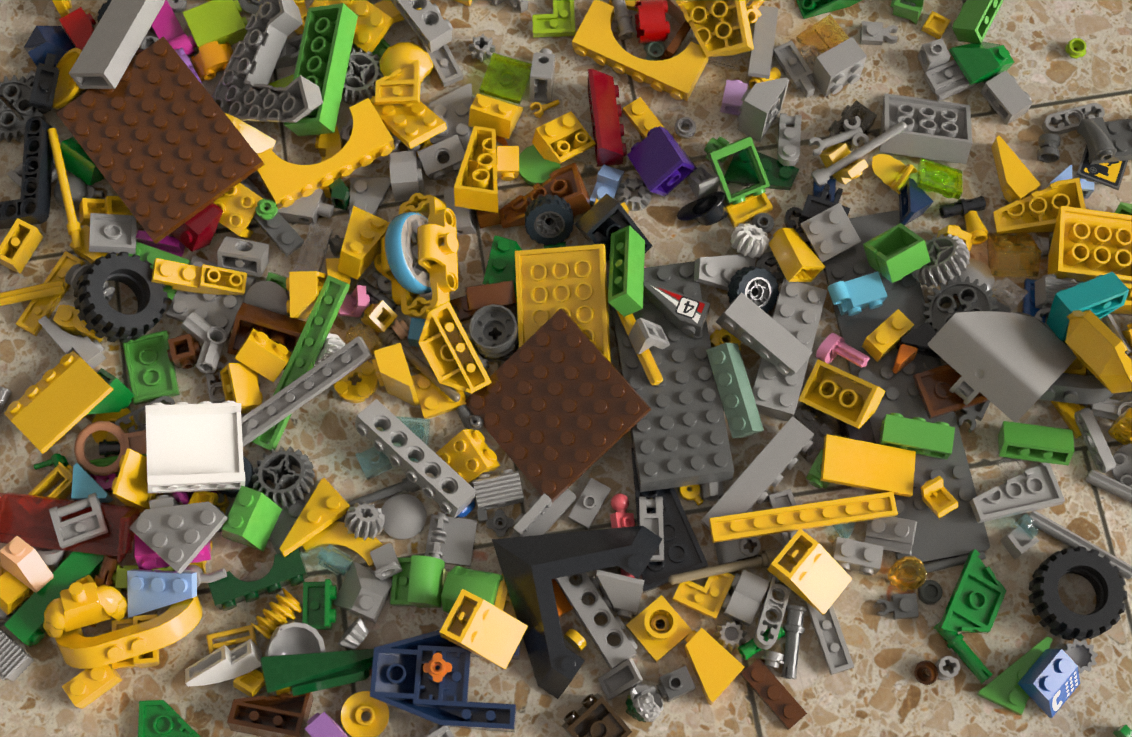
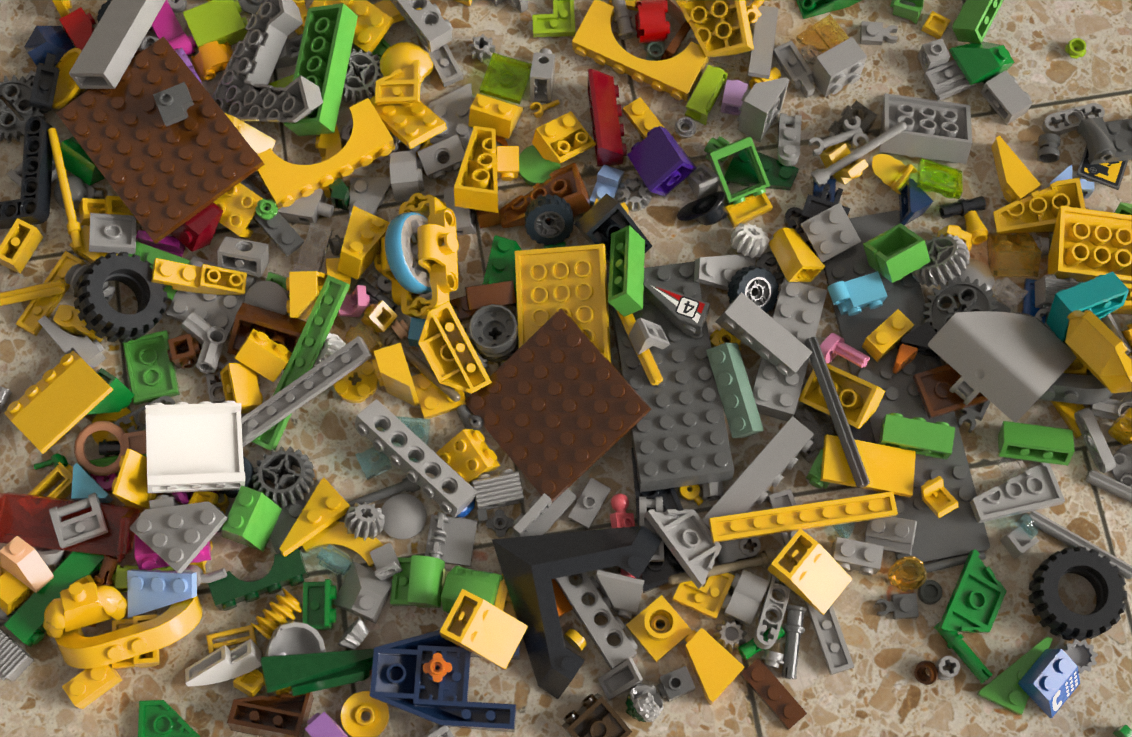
dark grey plate [752,213,774,234] -> none
none -> dark grey brick [153,82,194,127]
none -> light grey wing [645,509,722,589]
none -> lime window [685,65,728,125]
none -> dark grey axle [804,337,870,488]

